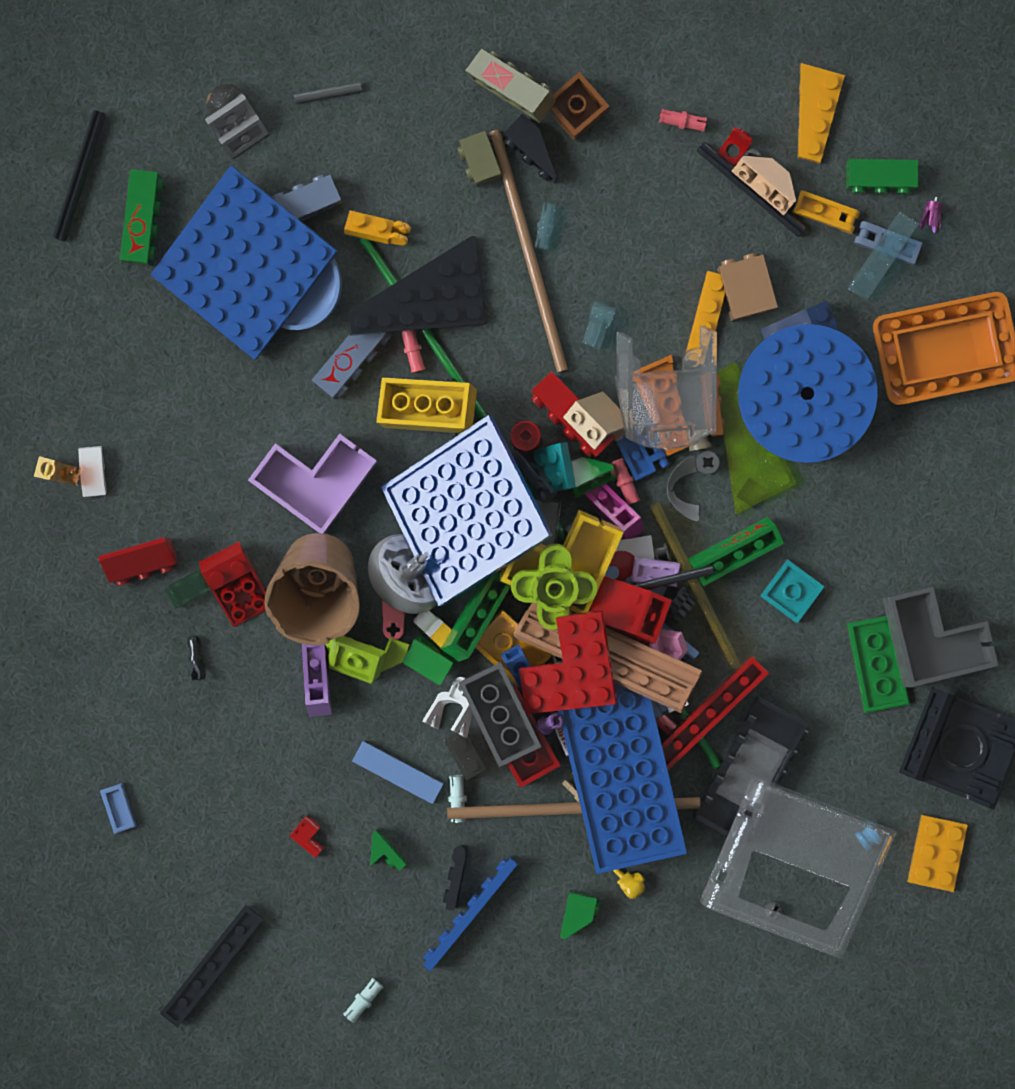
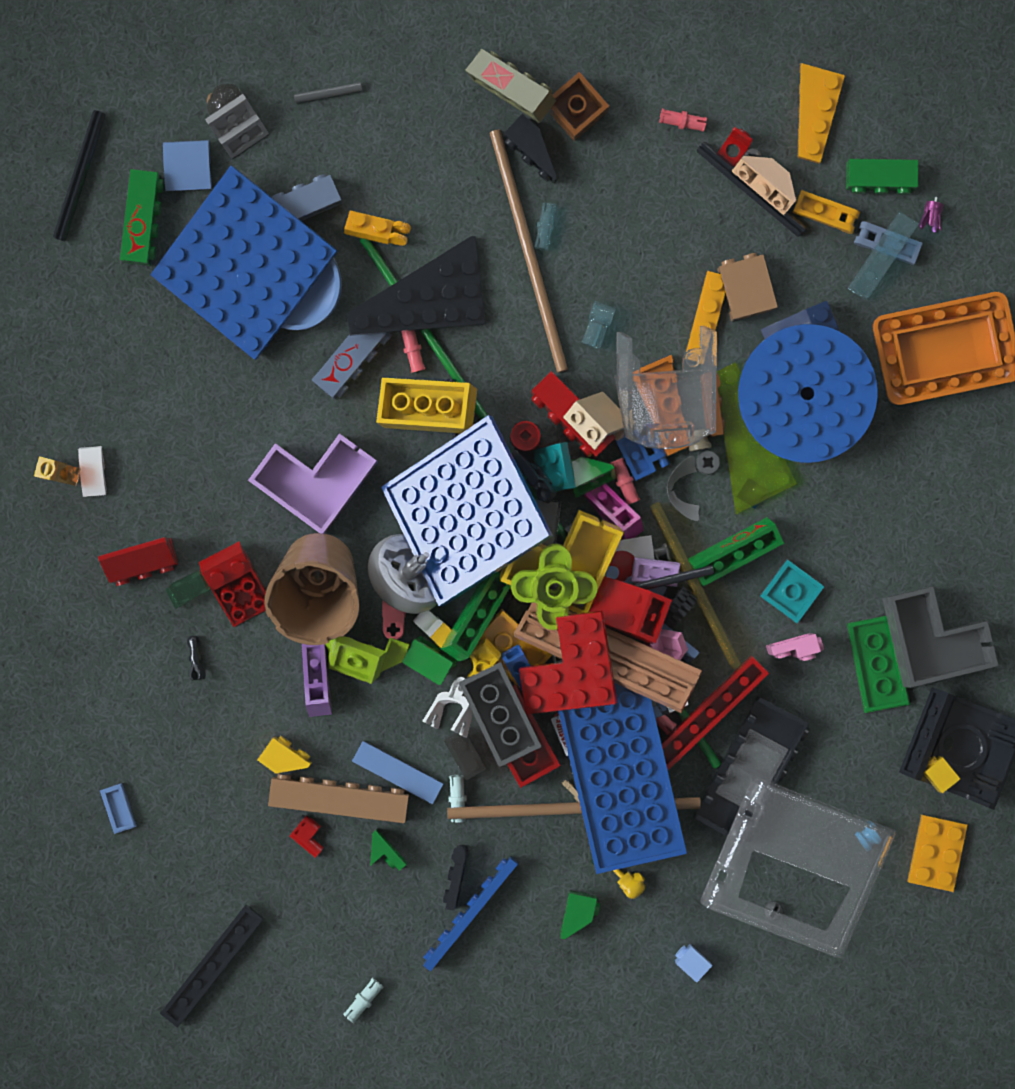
olive brick [457,131,501,187] -> none
medium lavender pin [536,713,563,735] -> none
none -> medium blue slope [163,140,212,191]
none -> yellow slope [257,736,312,773]
none -> medium nougat brick [268,774,409,823]
none -> yellow tile [467,638,501,678]
none -> light blue brick [675,944,712,982]
none -> bright pink plate [766,633,824,661]
none -> yellow brick [924,756,960,794]

